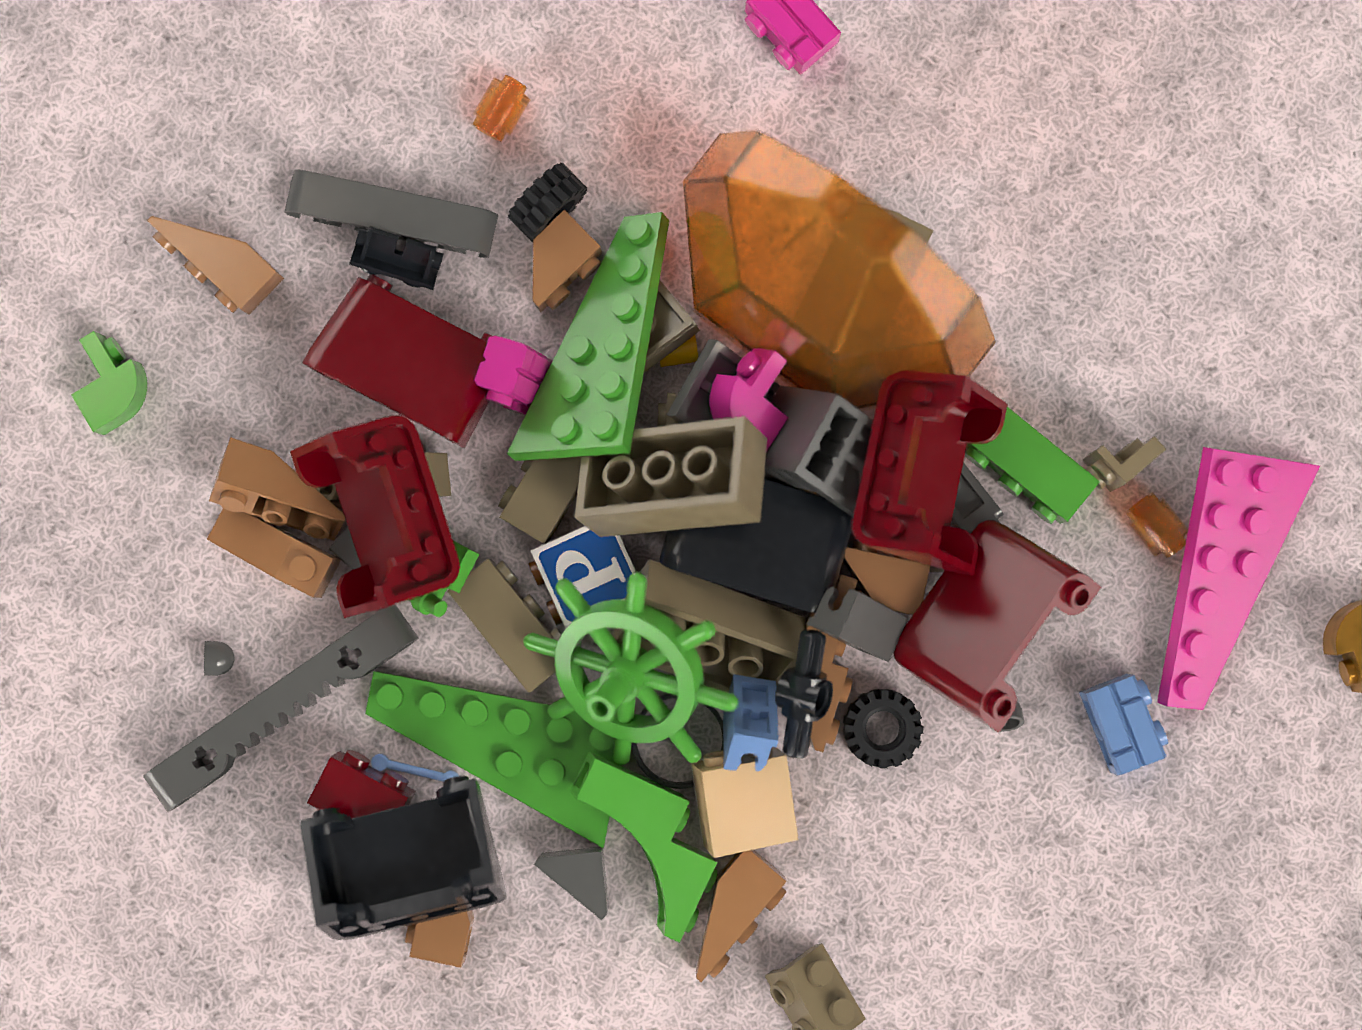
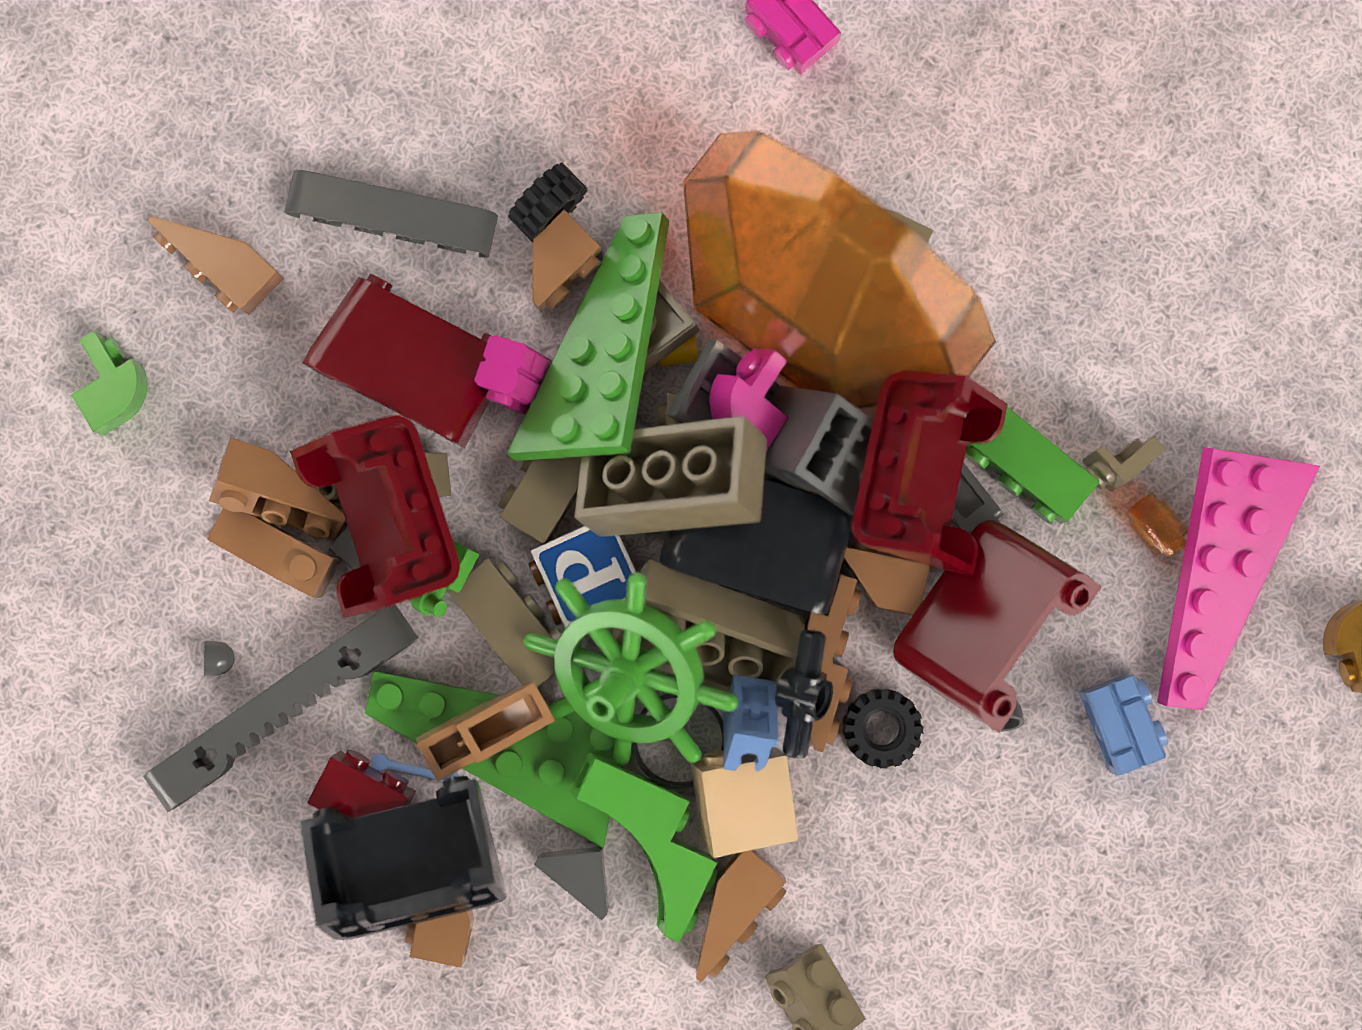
black hinge [349,226,444,290] -> none
clear orange brick [472,75,530,142] -> none
dark grey hinge [807,587,908,662] -> none
none -> medium nougat slope [416,681,555,782]

